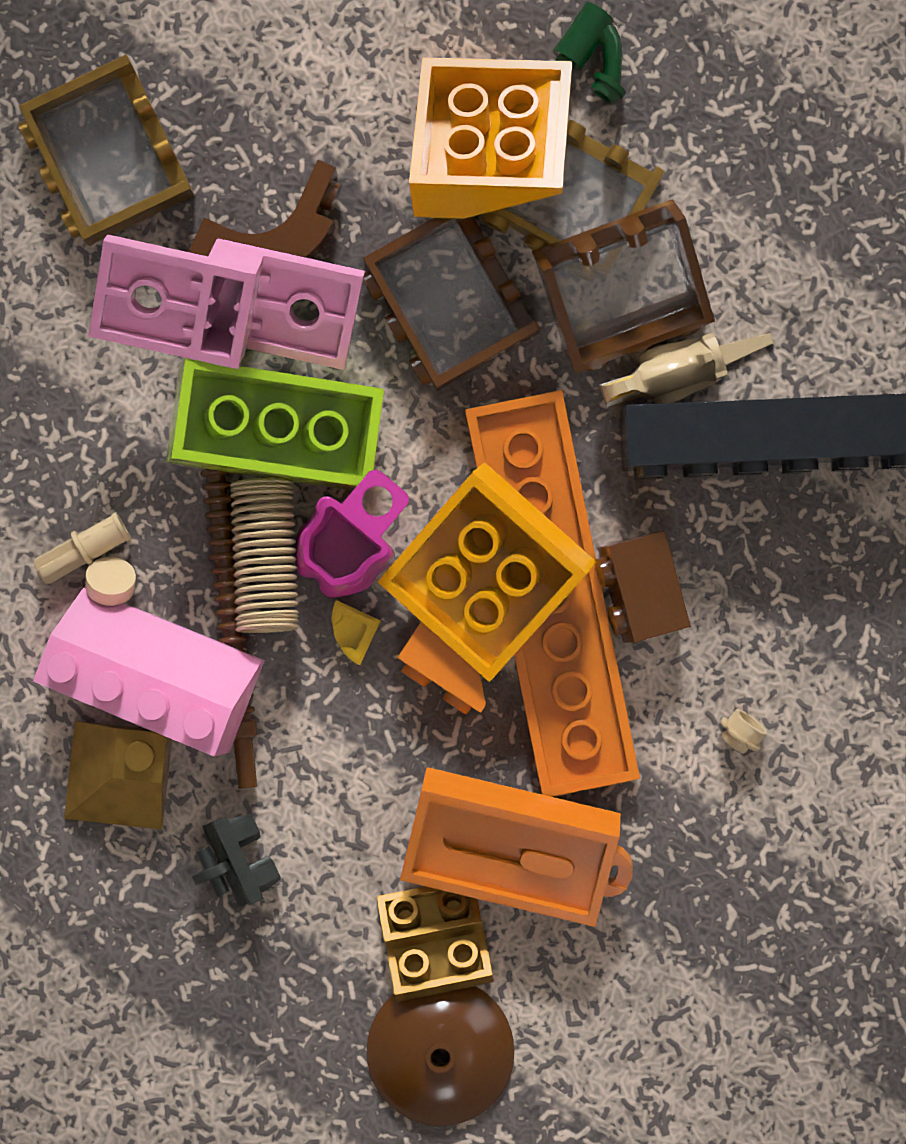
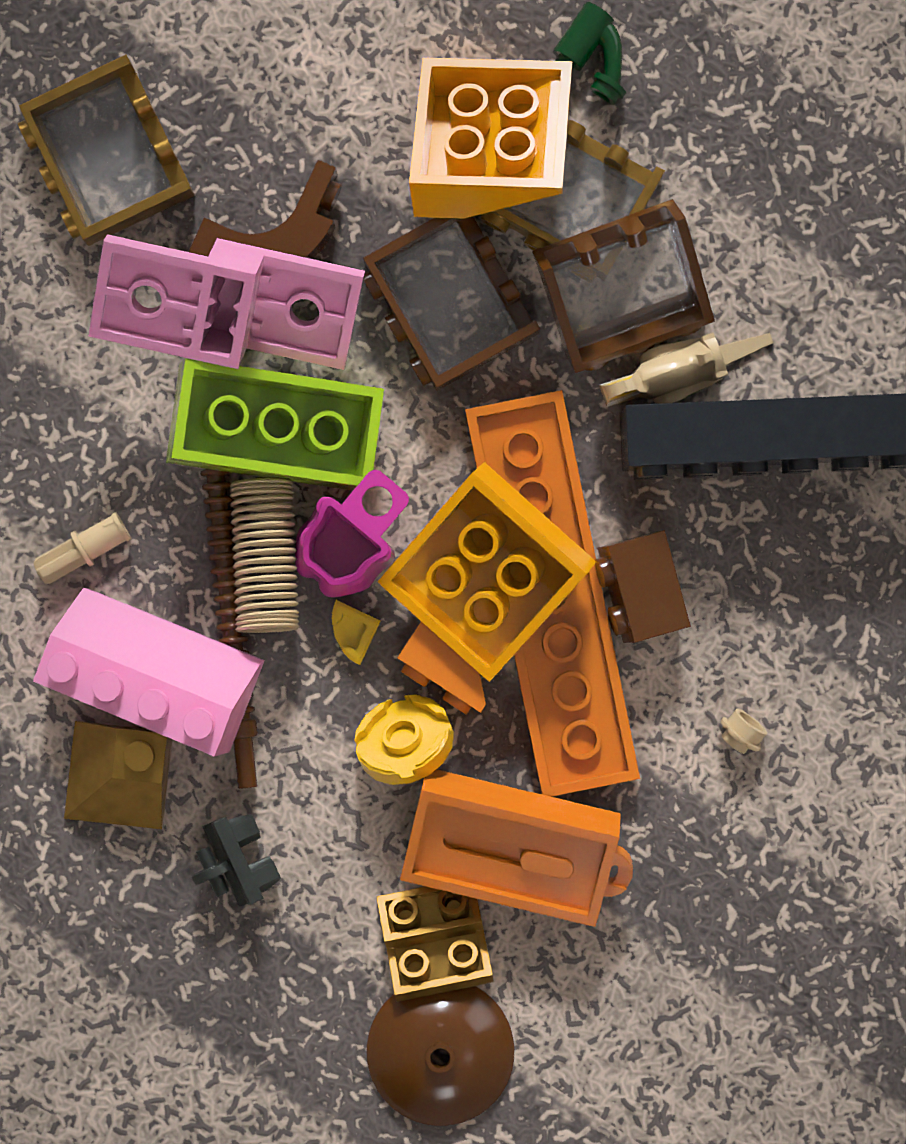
tan tile [85,557,136,606] -> none
none -> yellow tile [355,695,454,785]

